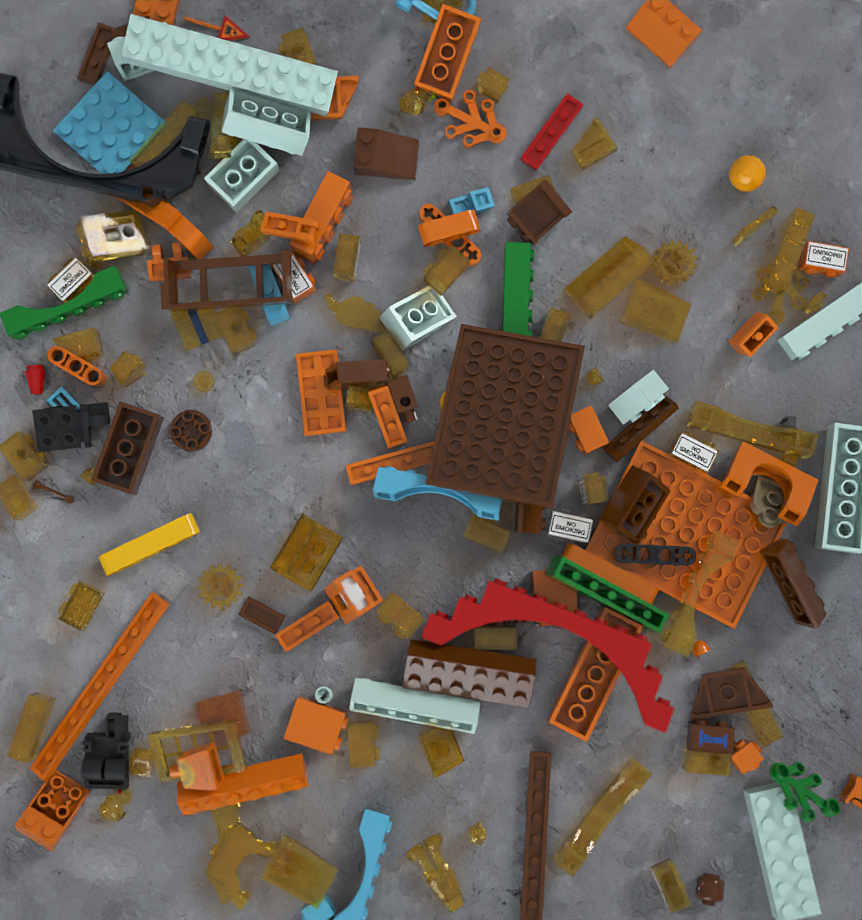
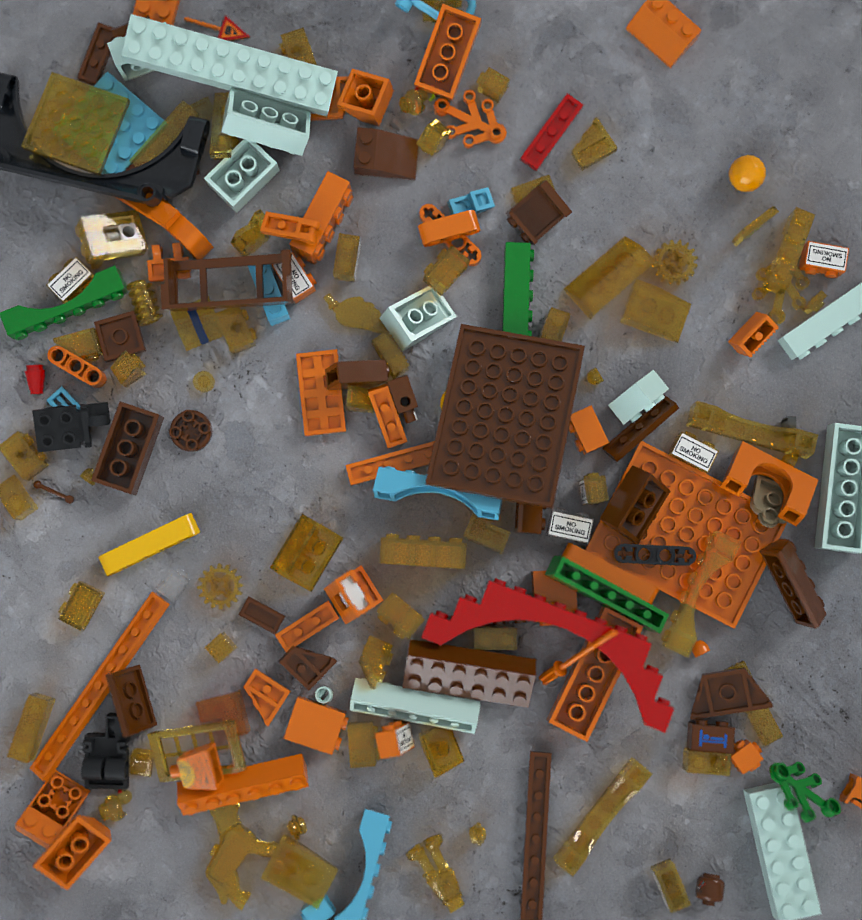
none -> clear yellow plate [21,72,130,176]
none -> orange slope [33,814,111,890]
none -> reddish brown plate [94,310,146,362]
none -> reddish brown tile [106,664,157,738]
none -> clear yellow piece [126,280,163,326]
none -> clear yellow brick [204,632,238,663]
none -> orange wing [243,668,291,726]
none -> reddish brown wing [278,646,337,691]
none -> clear yellow plate [288,815,307,840]
none -> orange slope [337,68,394,127]
none -> clear yellow slope [359,635,394,689]
none -> orange brick [375,720,415,759]
none -> clear yellow brick [379,534,467,569]
none -> clear yellow brick [416,119,452,156]
none -> orange piece [539,630,618,685]

